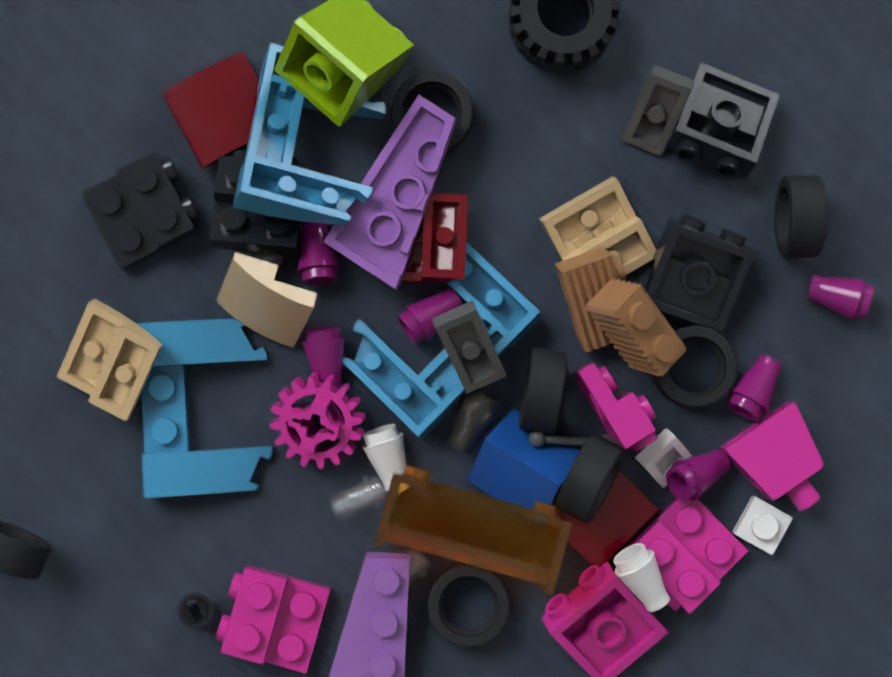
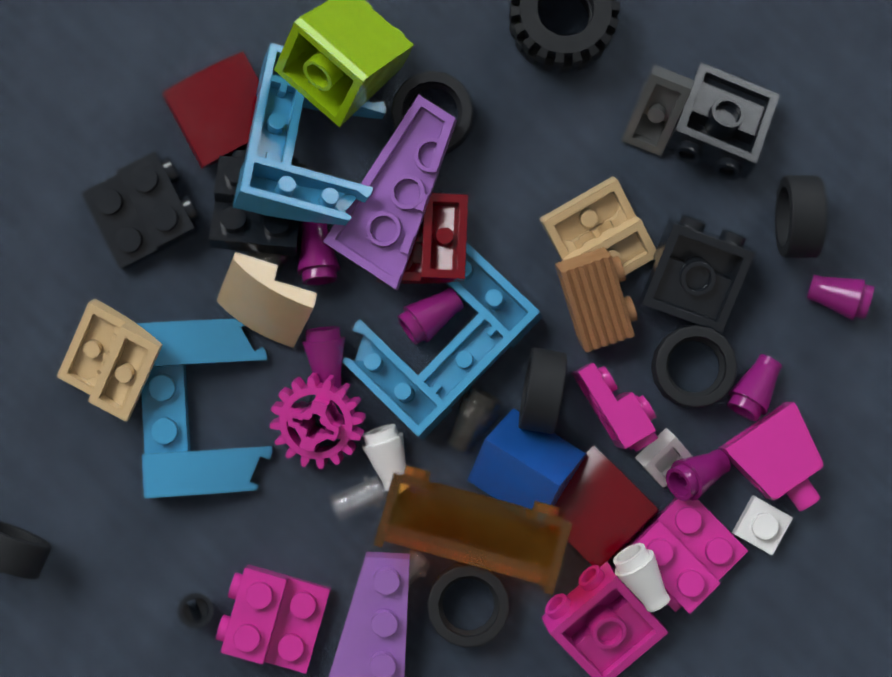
dark grey slope [432,300,507,394] -> none
dark grey hinge [529,431,616,447] -> none
black tyre [556,433,625,524] -> none
medium nougat brick [586,278,686,376] -> none

